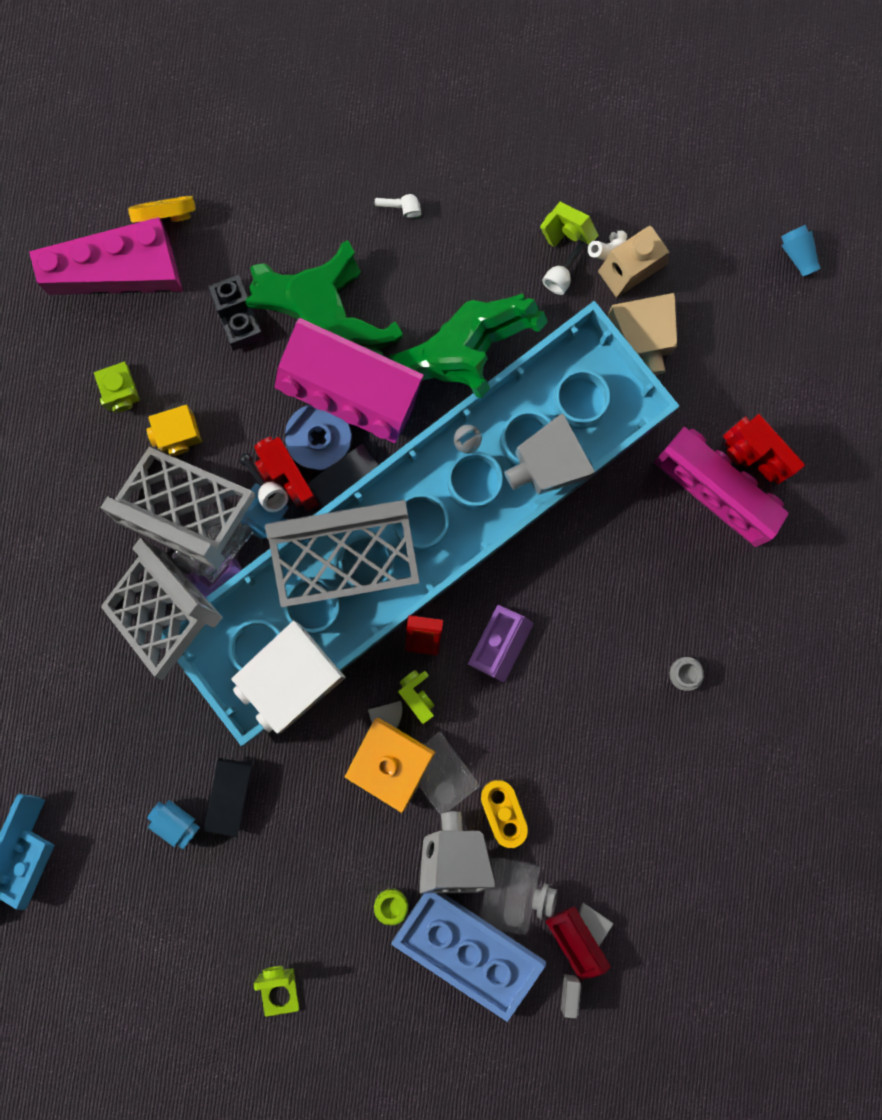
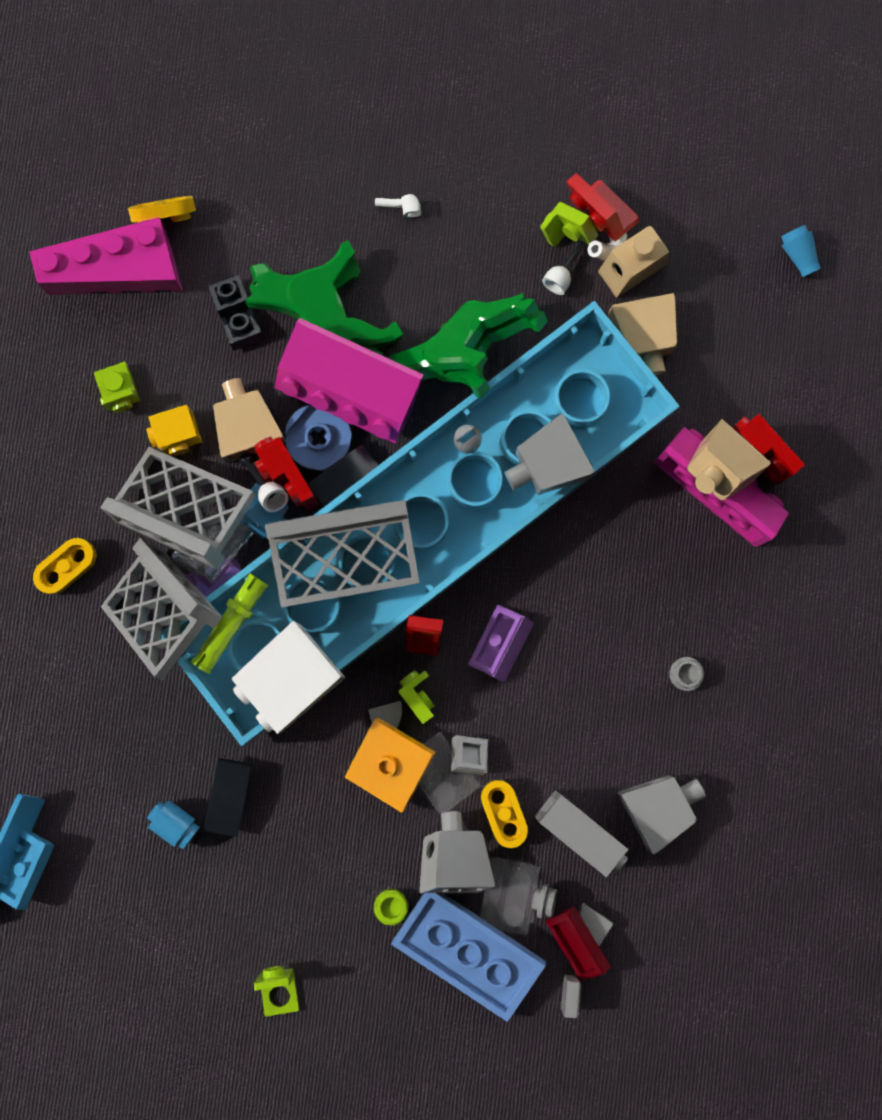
none -> yellow plate [33,538,96,595]
none -> lime pin [191,573,269,674]
none -> tan torso [213,378,286,463]
none -> light grey tile [451,735,488,775]
none -> light grey brick [534,790,628,878]
none -> red bracket [566,173,639,242]
none -> light grey torso [617,775,706,854]
none -> tan torso [687,419,771,501]

